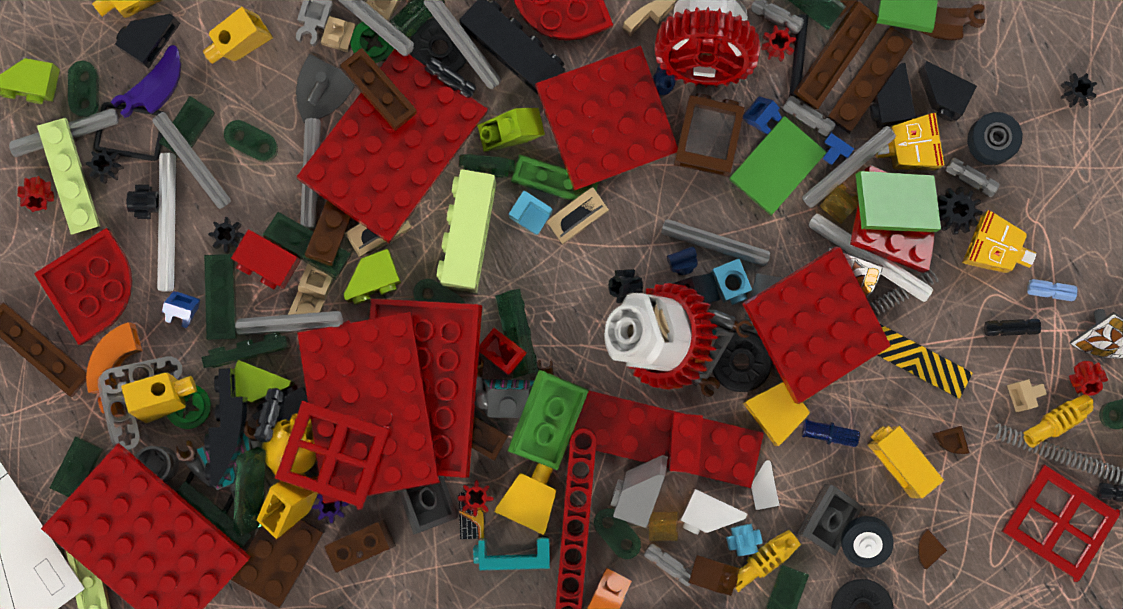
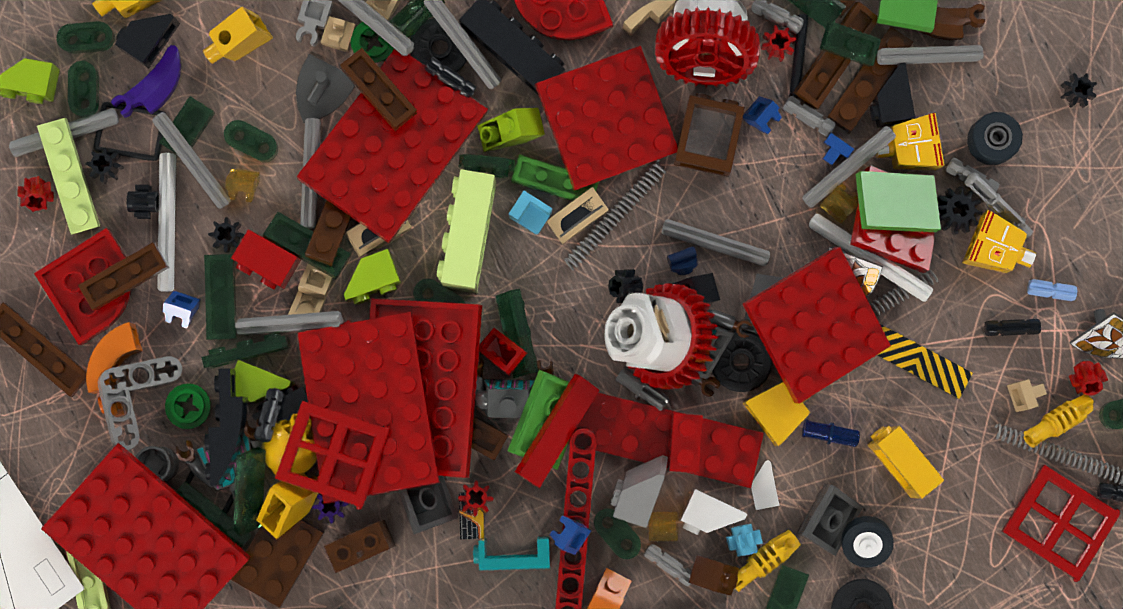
clear green plate [49,436,103,497] -> none
yellow torso [121,373,197,424] -> none
yellow torso [494,463,557,535] -> none
dark blue plate [653,64,675,95] -> none
medium azure brick [711,259,752,305] -> none
bright green tile [729,116,827,216] -> none
reddish brown tile [918,529,947,569] -> none
black slope [919,61,977,121] -> none
reddish brown tile [932,426,969,454] -> none
none -> clear green plate [56,21,115,54]
none -> reddish brown plate [78,242,169,311]
none -> clear yellow tile [225,168,260,203]
none -> red tile [514,374,599,488]
none -> blue tile [550,515,591,555]
none -> light grey piece [564,160,666,270]
none -> dark grey axle [615,366,669,411]
none -> clear green plate [819,21,881,67]
none -> light grey axle [877,45,984,65]
none -> light grey piece [965,172,1033,239]

